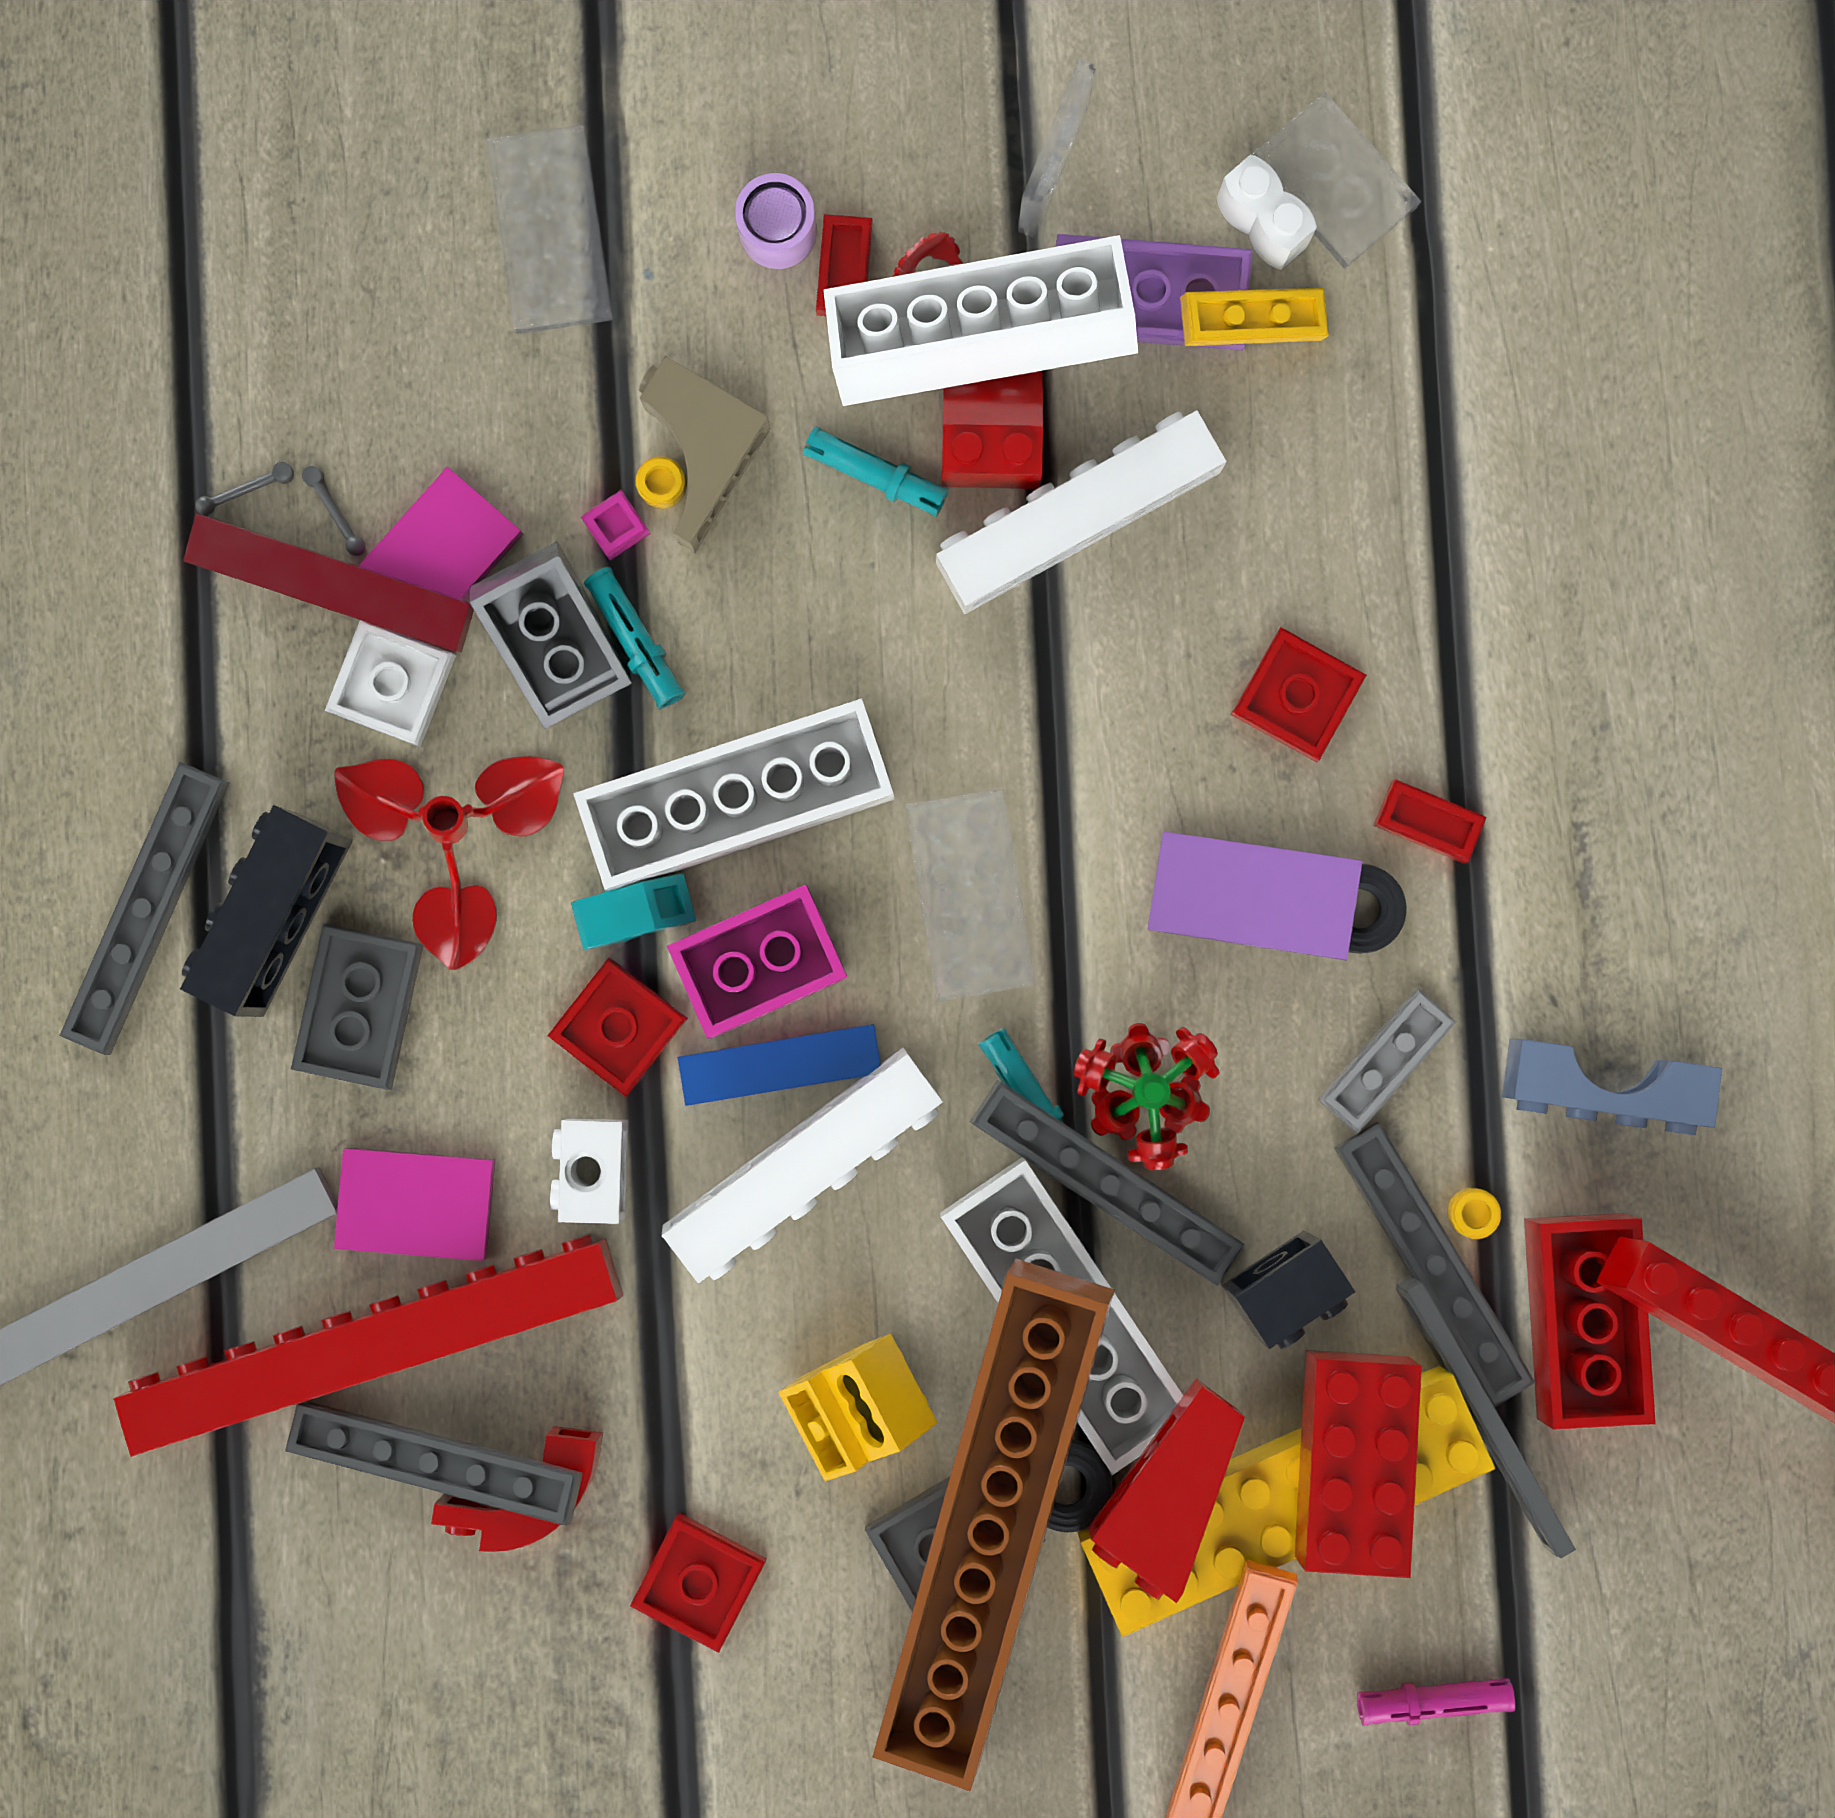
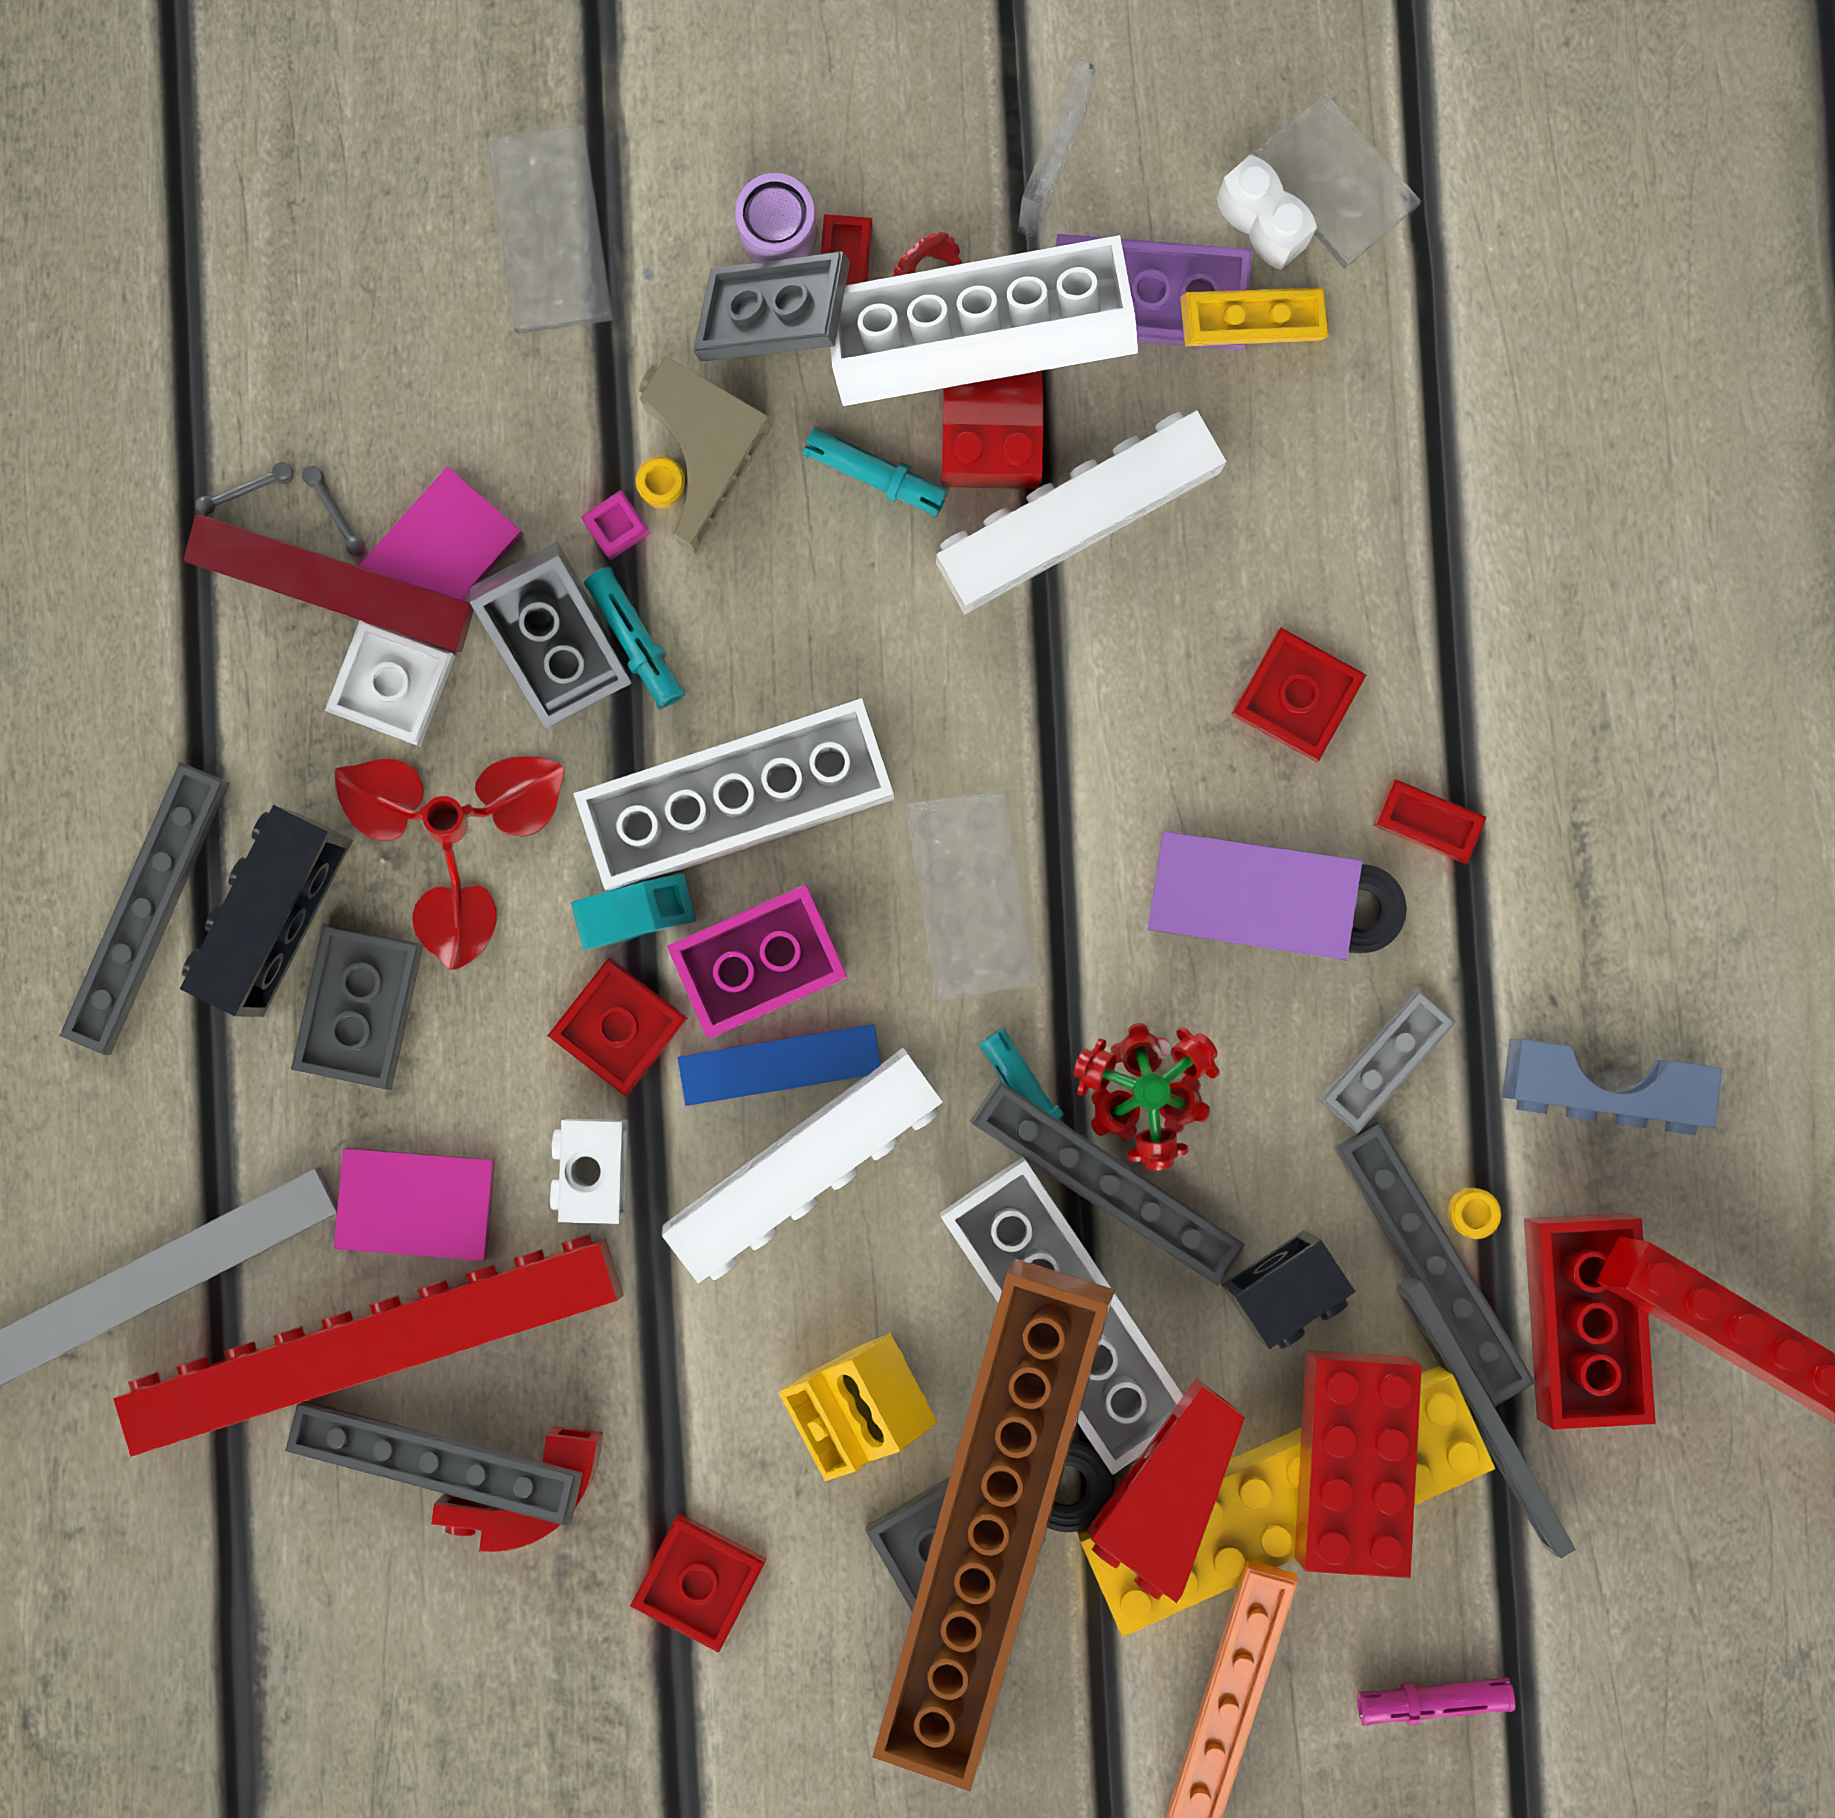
none -> dark grey tile [693,251,850,362]

